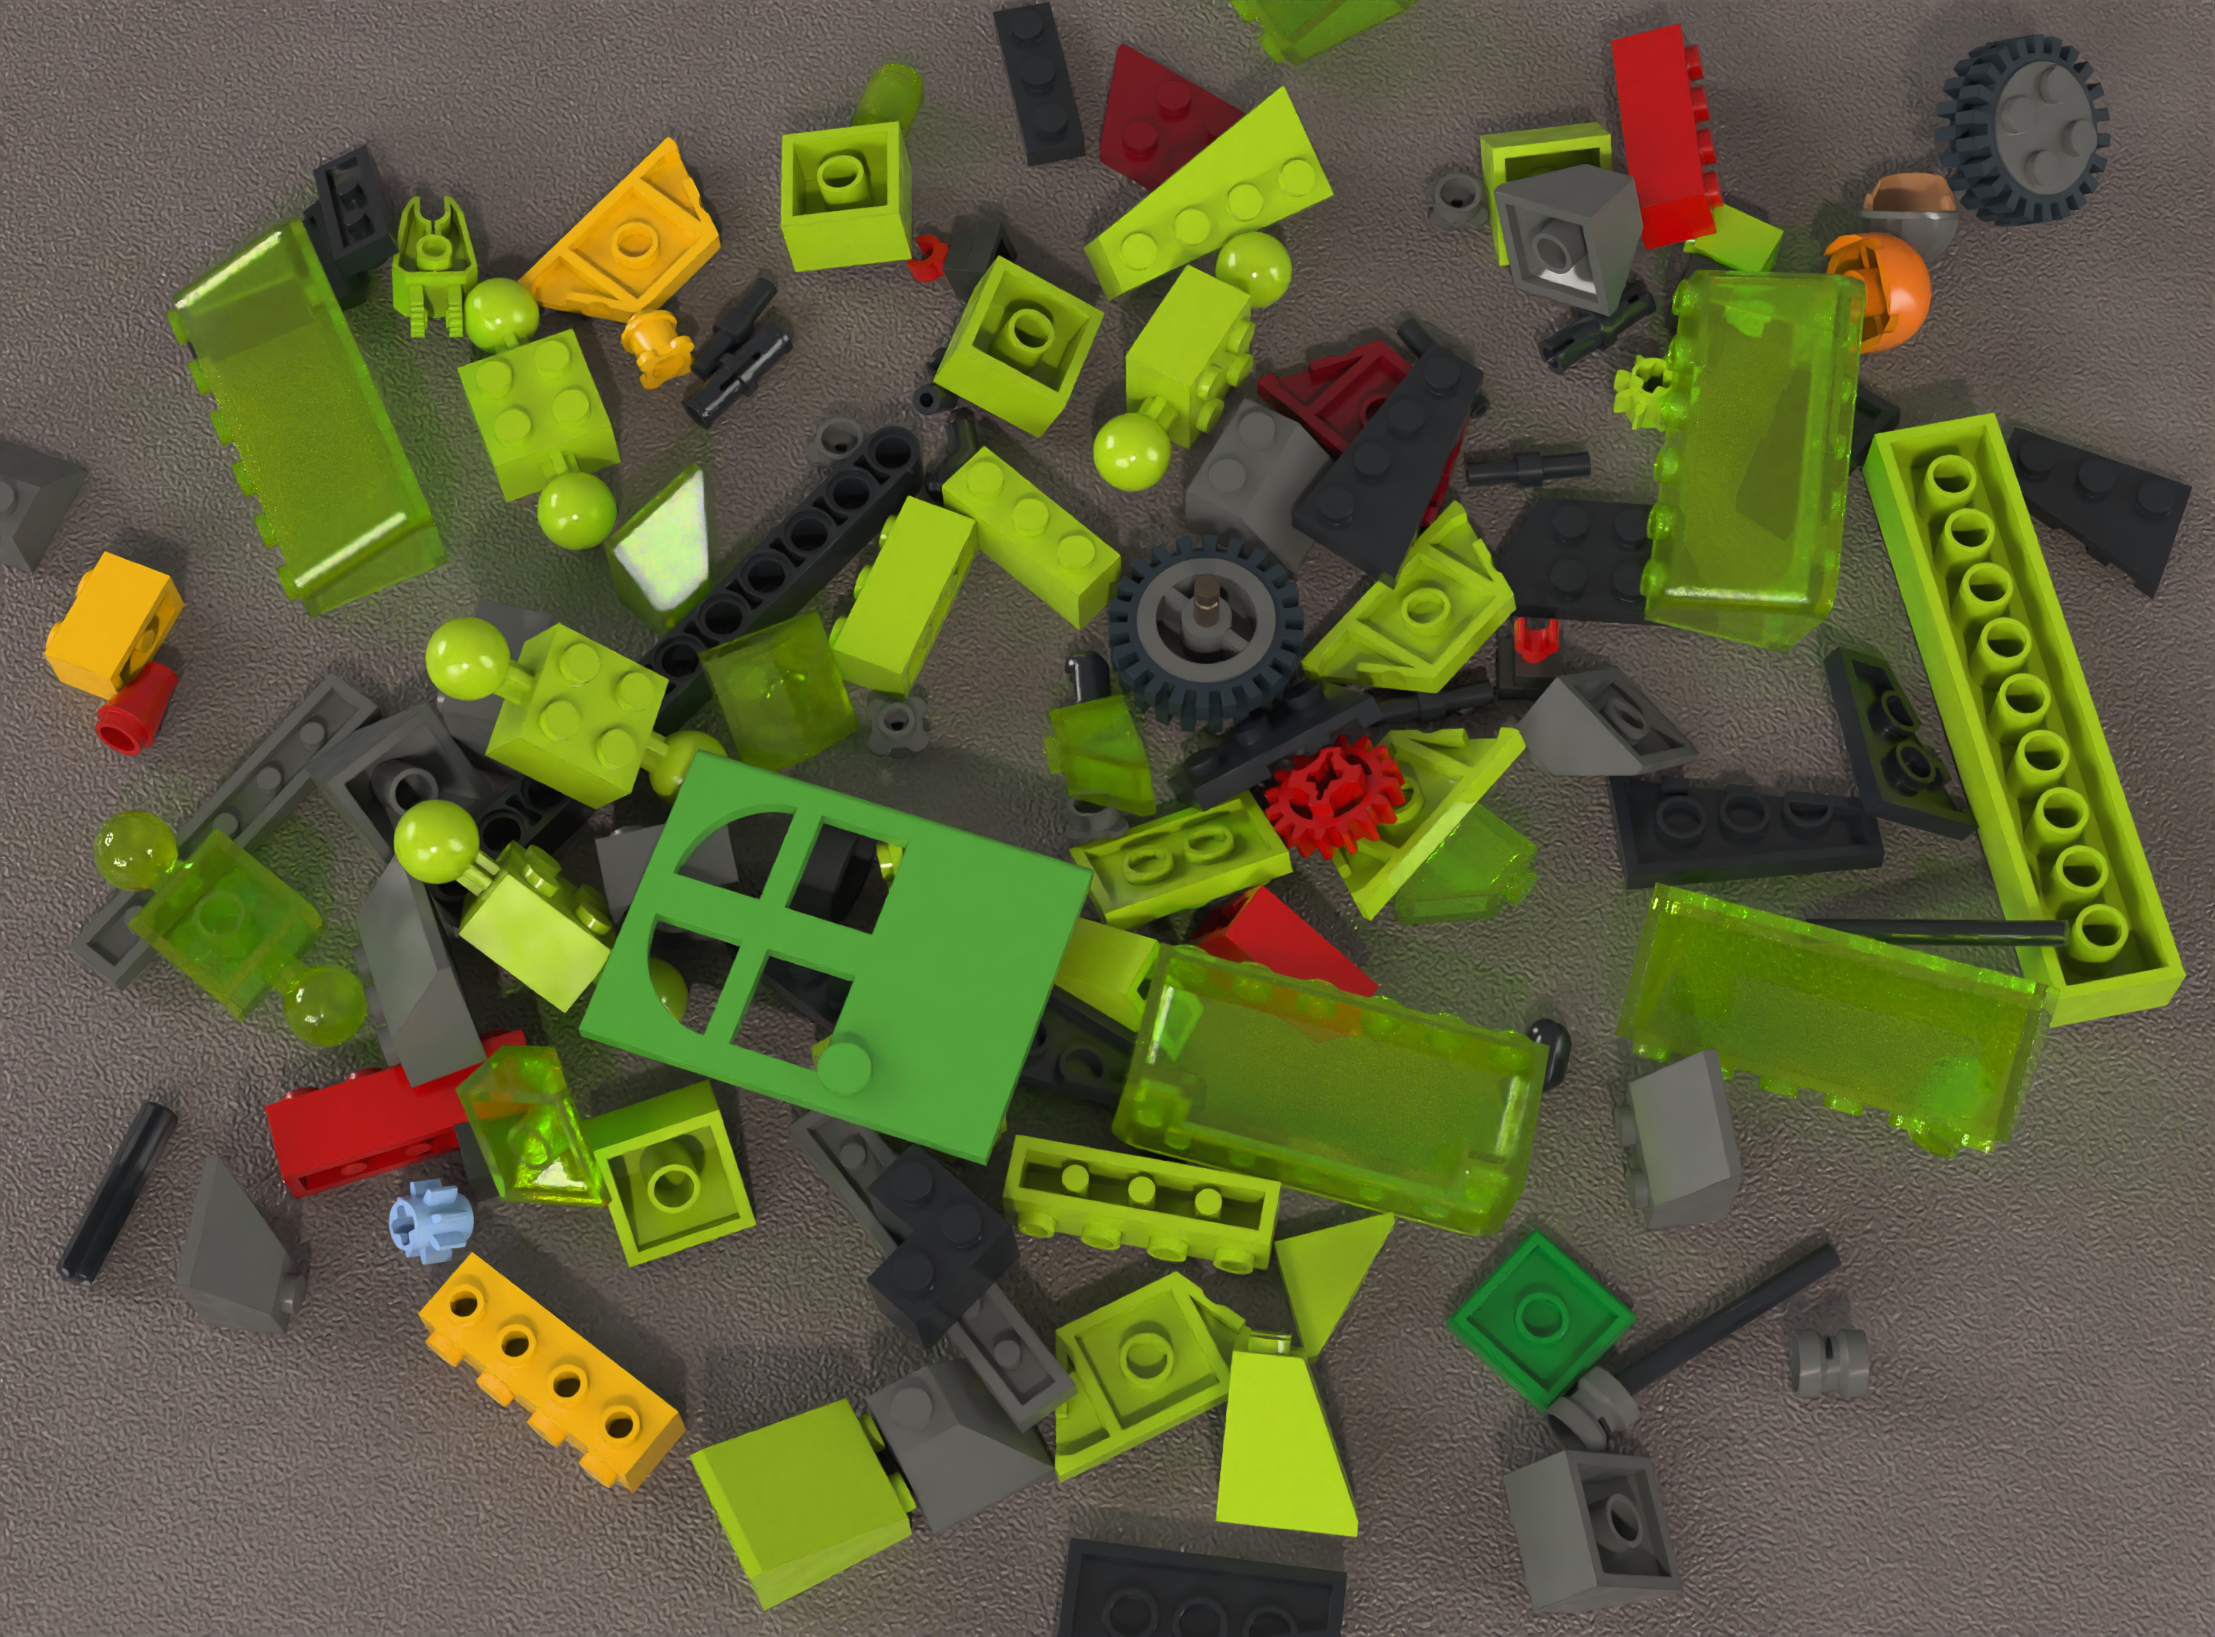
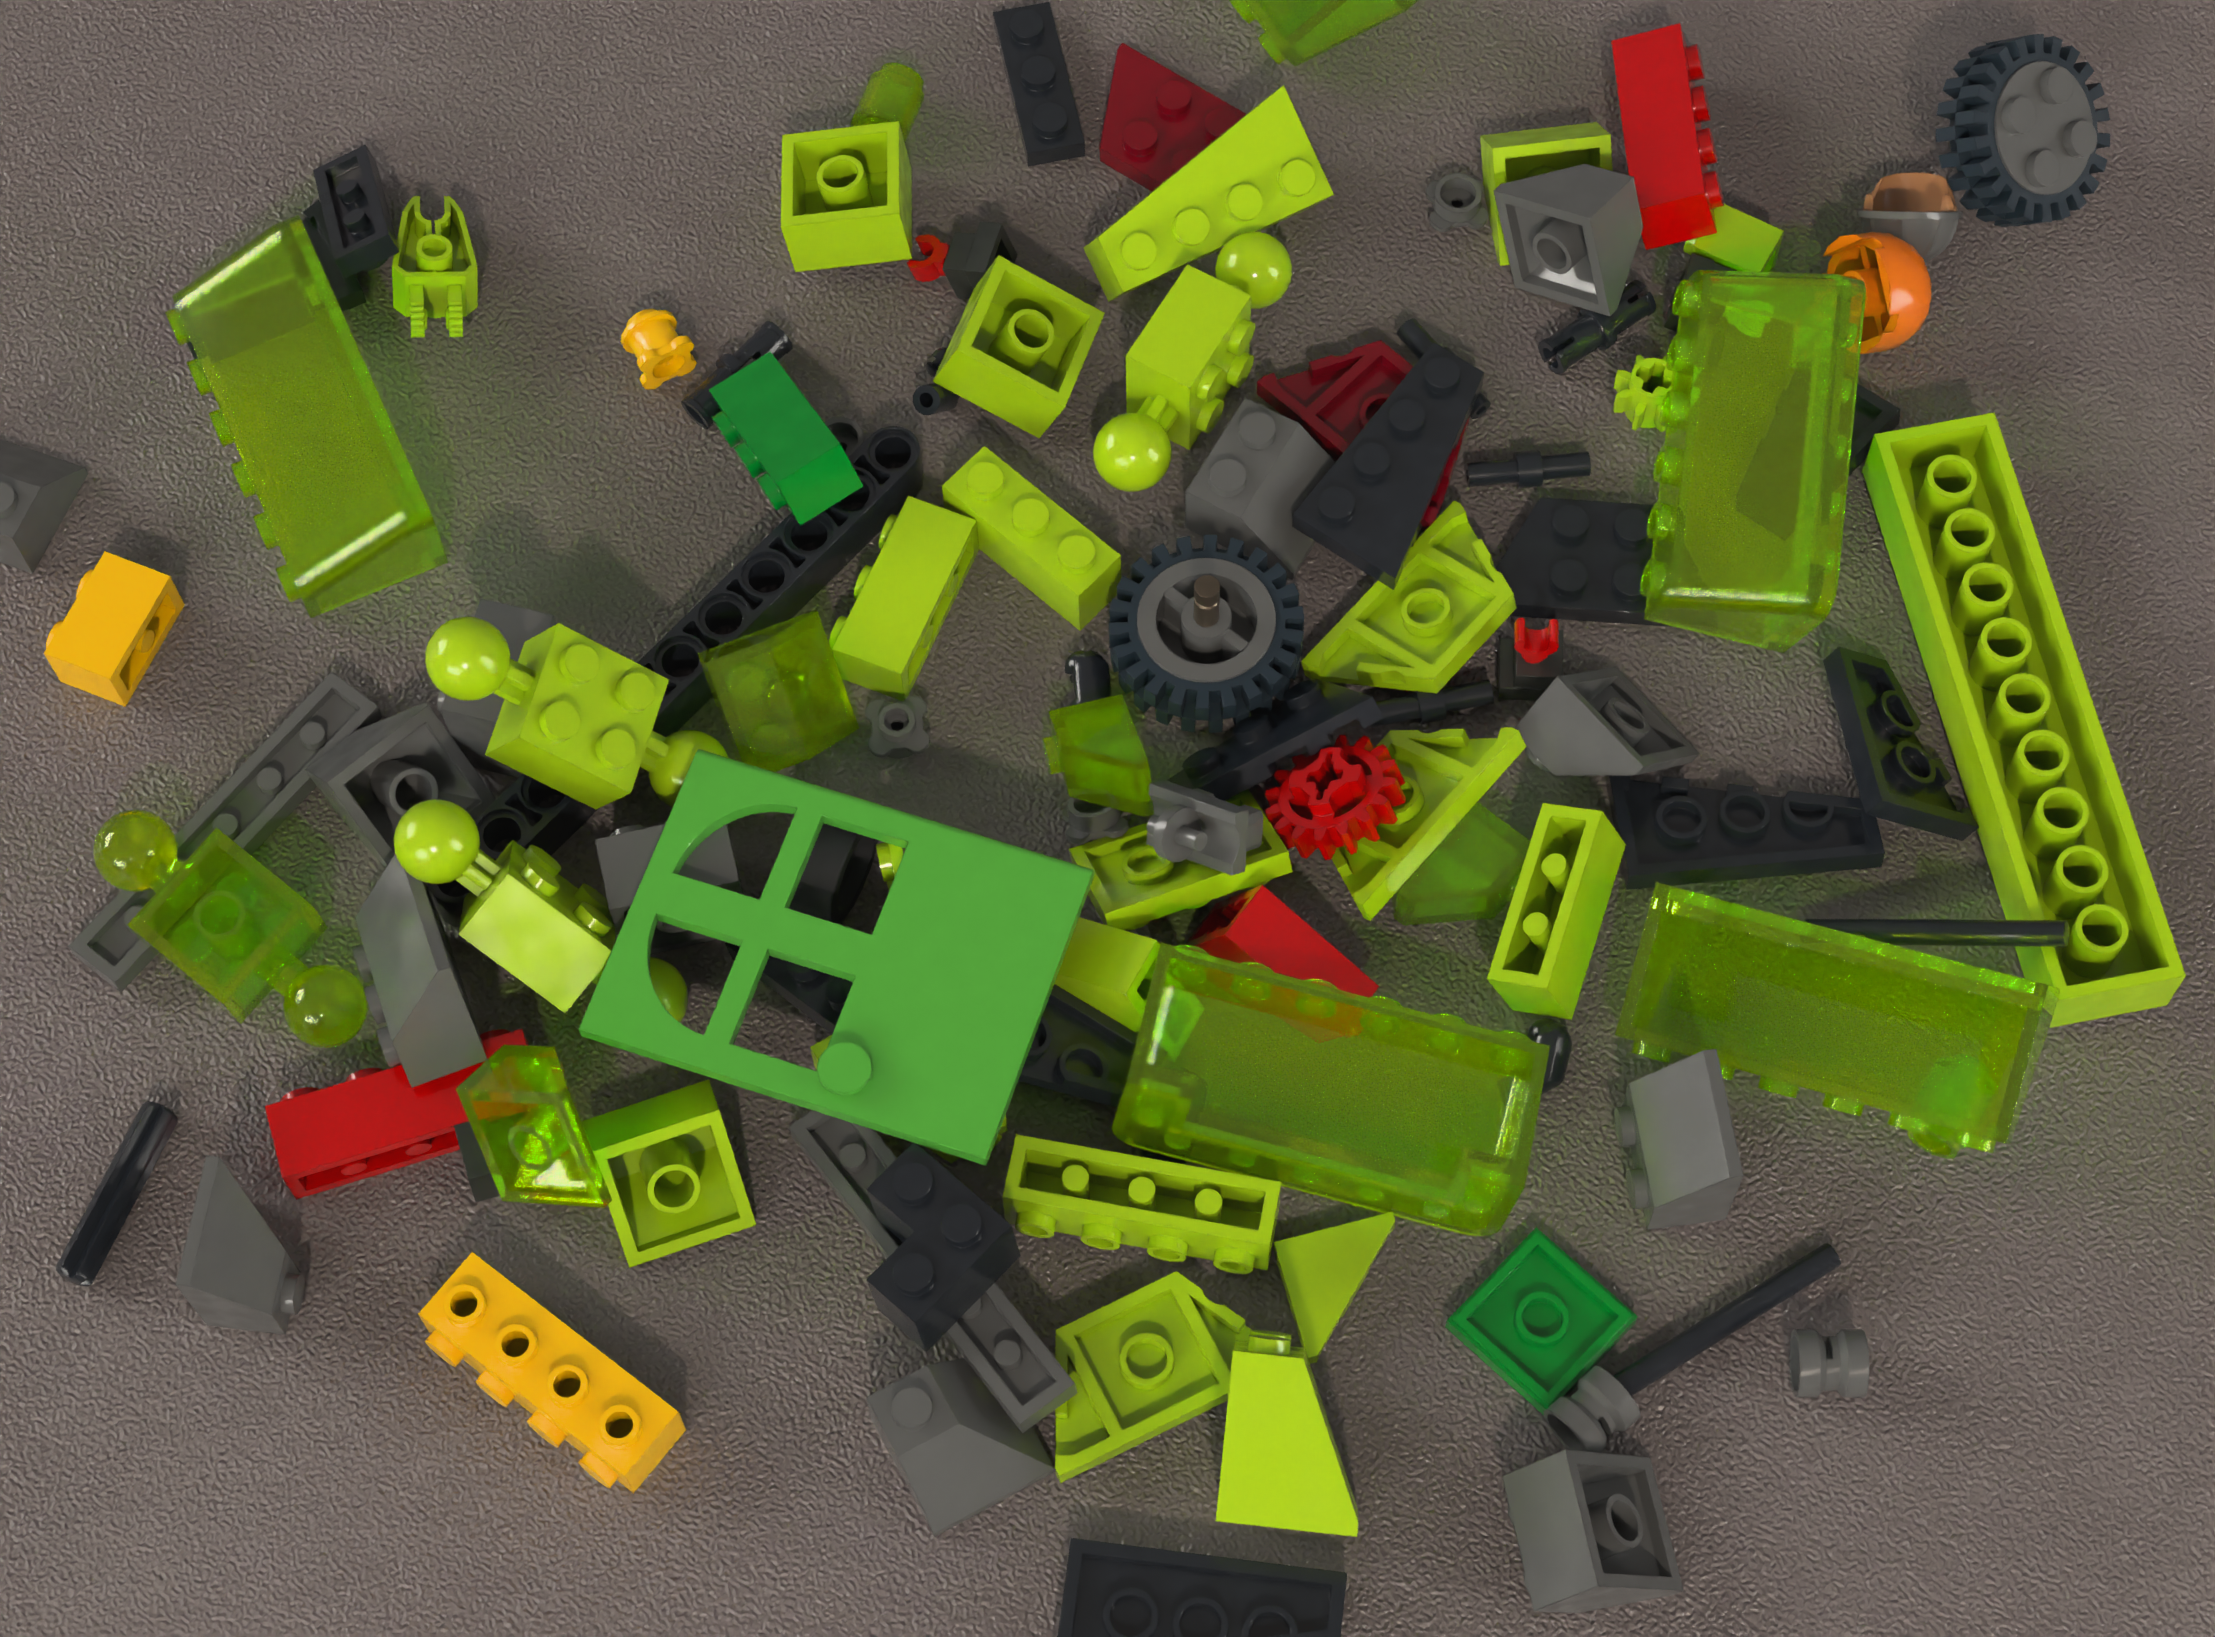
red cone [95,661,179,756] -> none
light blue gear [389,1178,474,1265] -> none
lime brick [457,277,621,551] -> none
yellow wing [517,137,721,323] -> none
clear neon green slope [603,462,716,638] -> none
black bar [690,277,777,381] -> none
lime slope [690,1398,916,1611] -> none
black arm [924,419,980,502] -> none
black wing [2007,427,2192,599] -> none
none -> green brick [709,351,863,526]
none -> dark grey hips [1146,779,1263,876]
none -> lime brick [1487,803,1626,1020]

